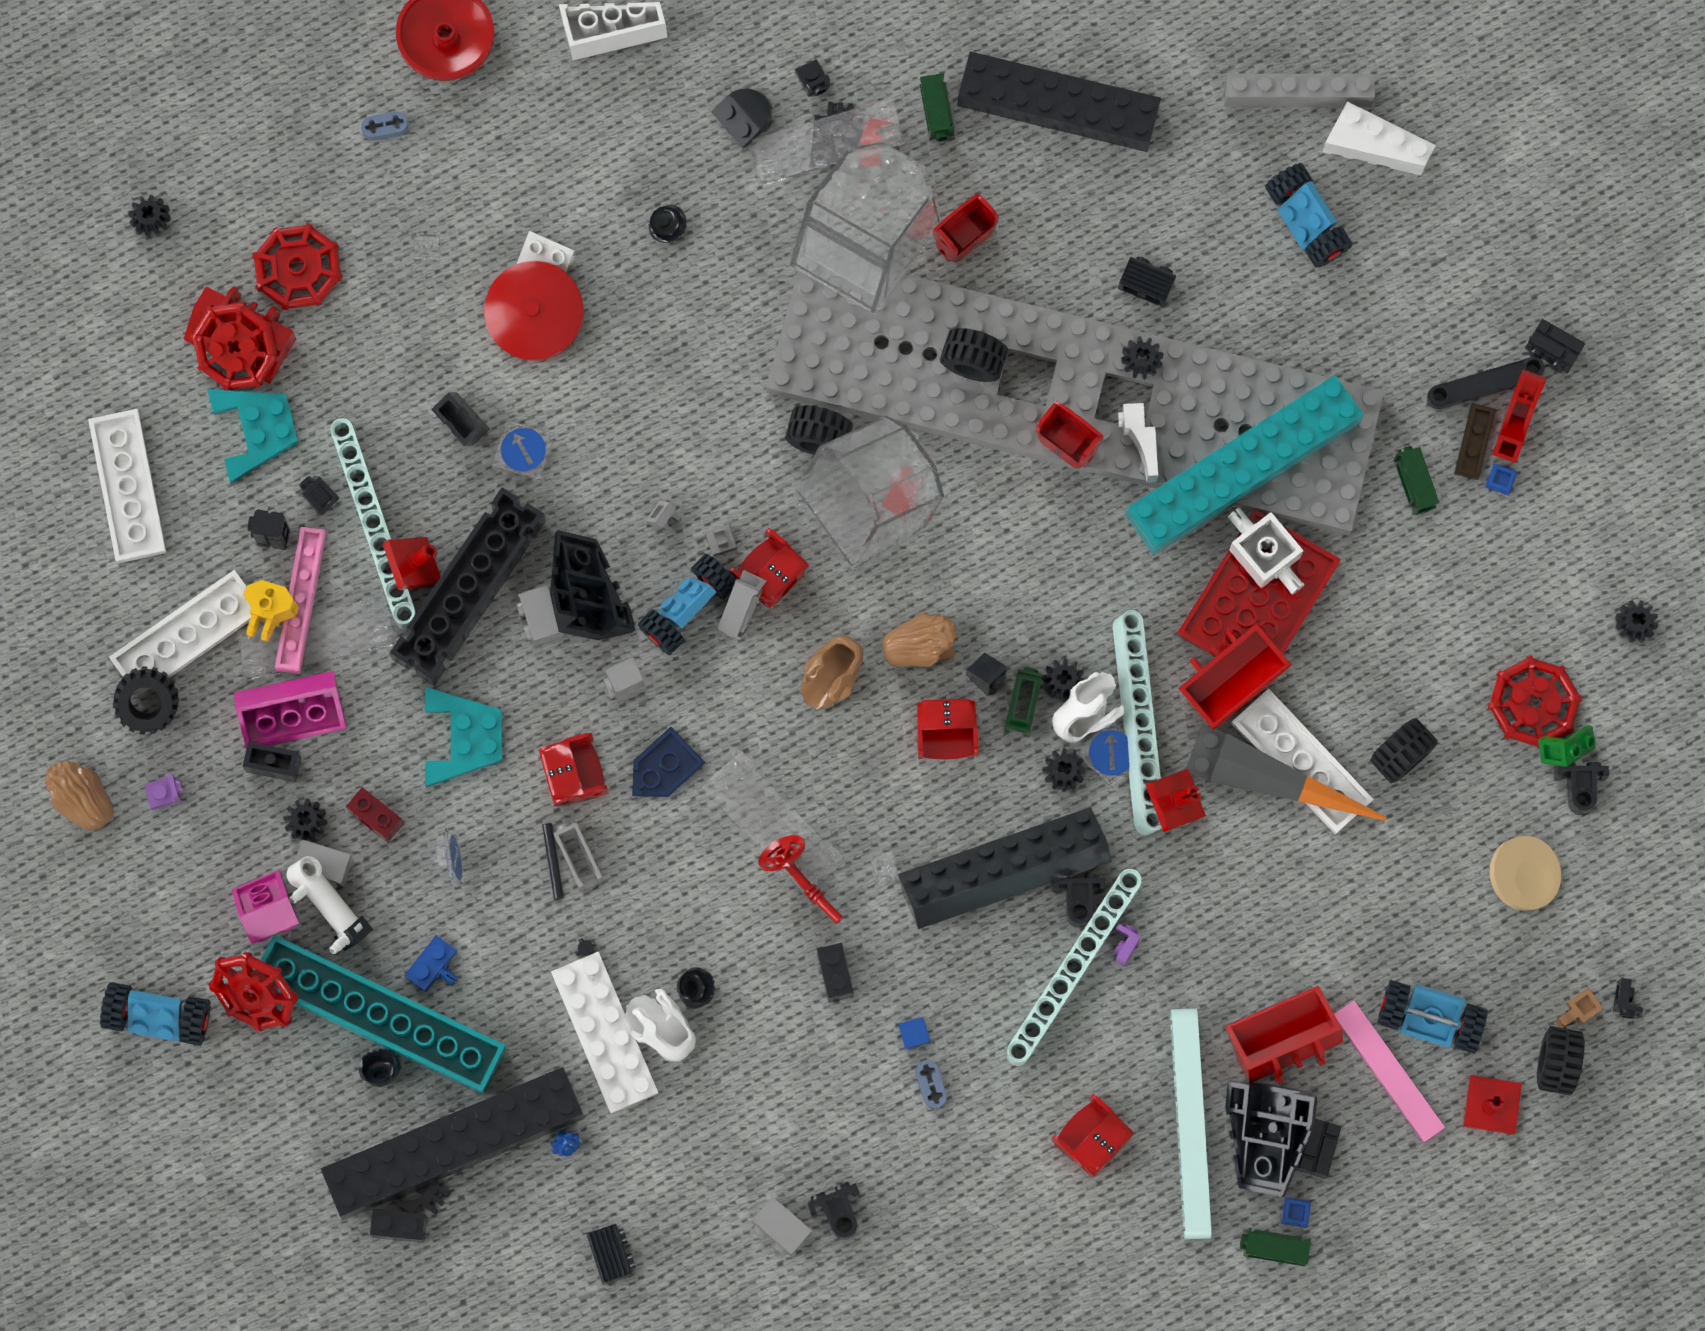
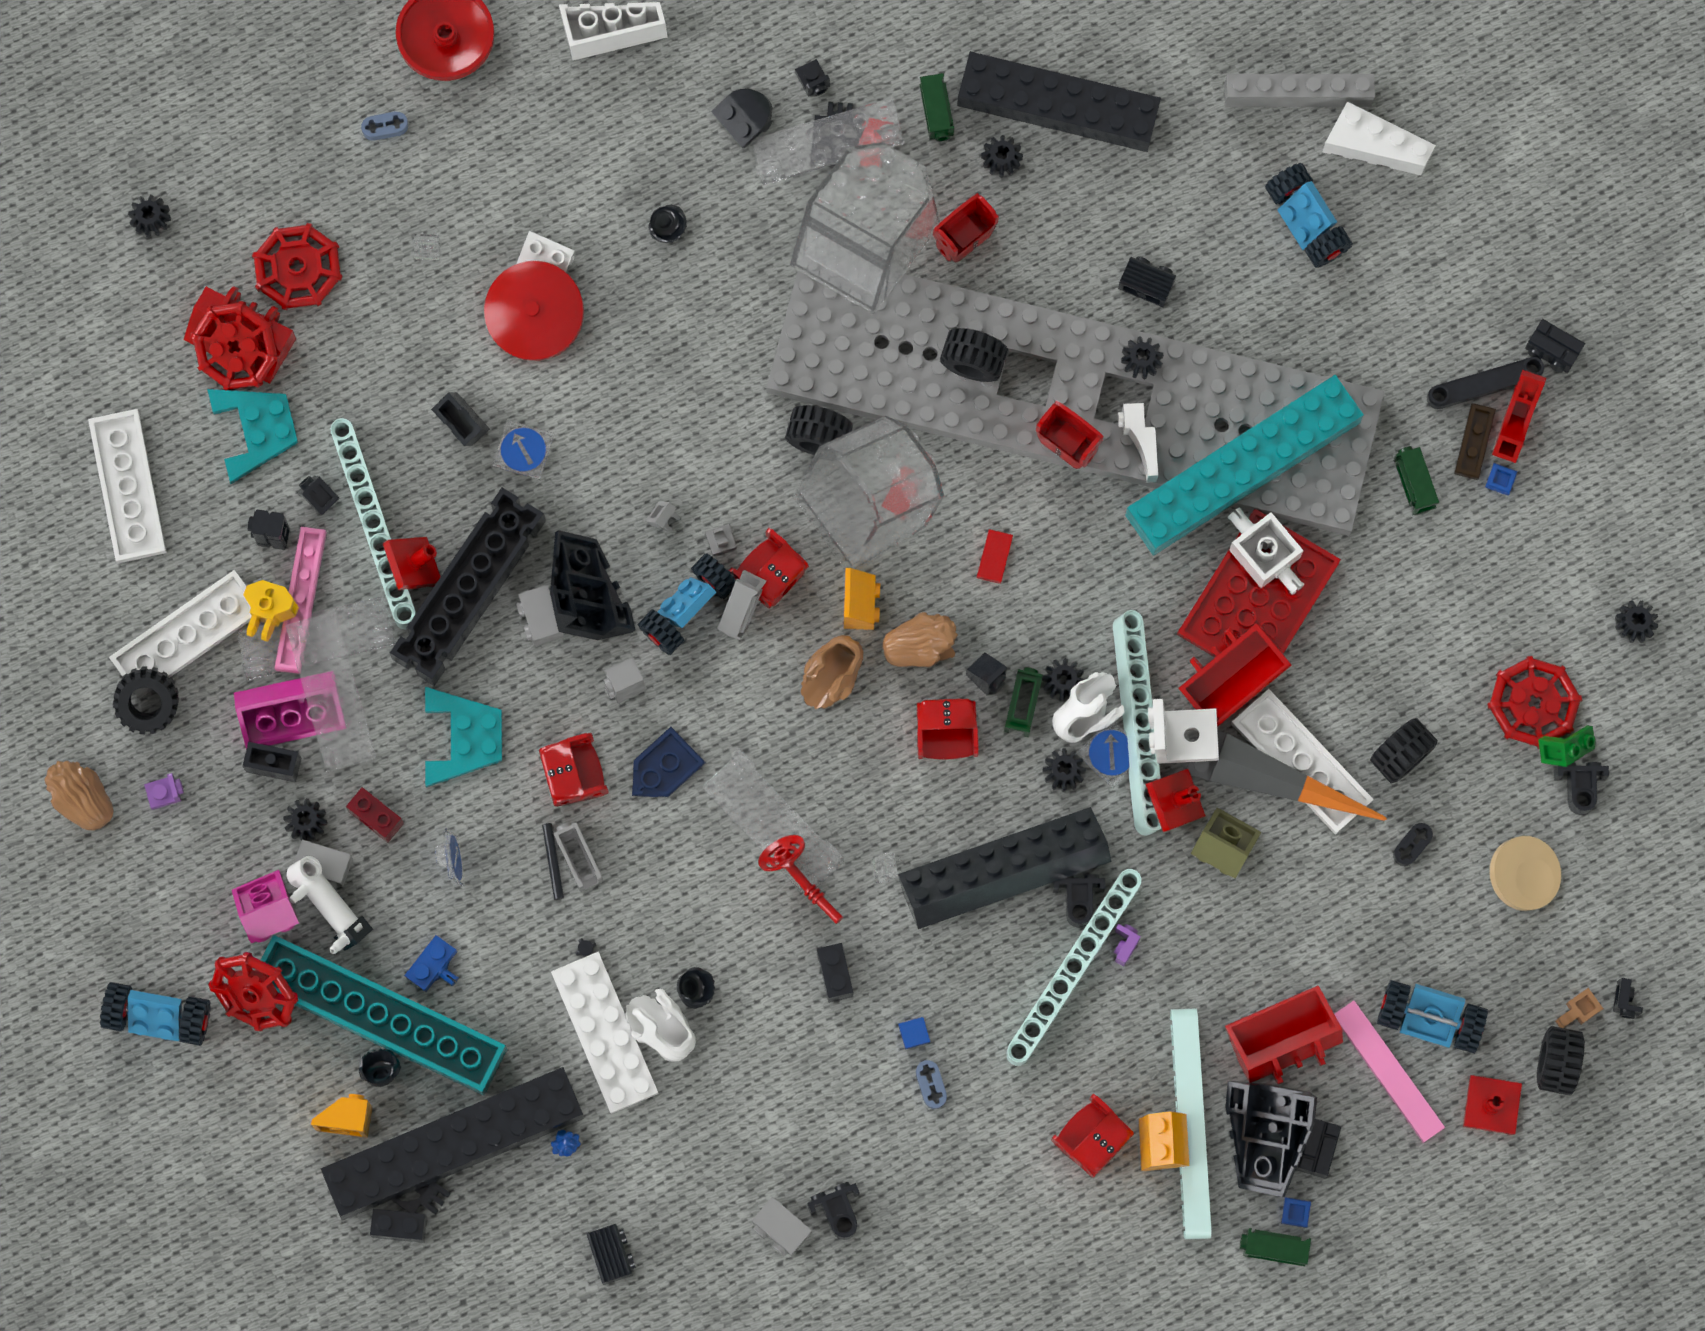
none -> clear bracket [285,612,376,773]
none -> light orange slope [311,1094,373,1138]
none -> light orange slope [844,568,880,630]
none -> red tile [977,529,1013,584]
none -> black gear [981,135,1023,178]
none -> light orange slope [1139,1111,1190,1171]
none -> white bracket [1148,699,1219,764]
none -> olive slope [1191,808,1262,879]
none -> black beam [1393,823,1433,867]

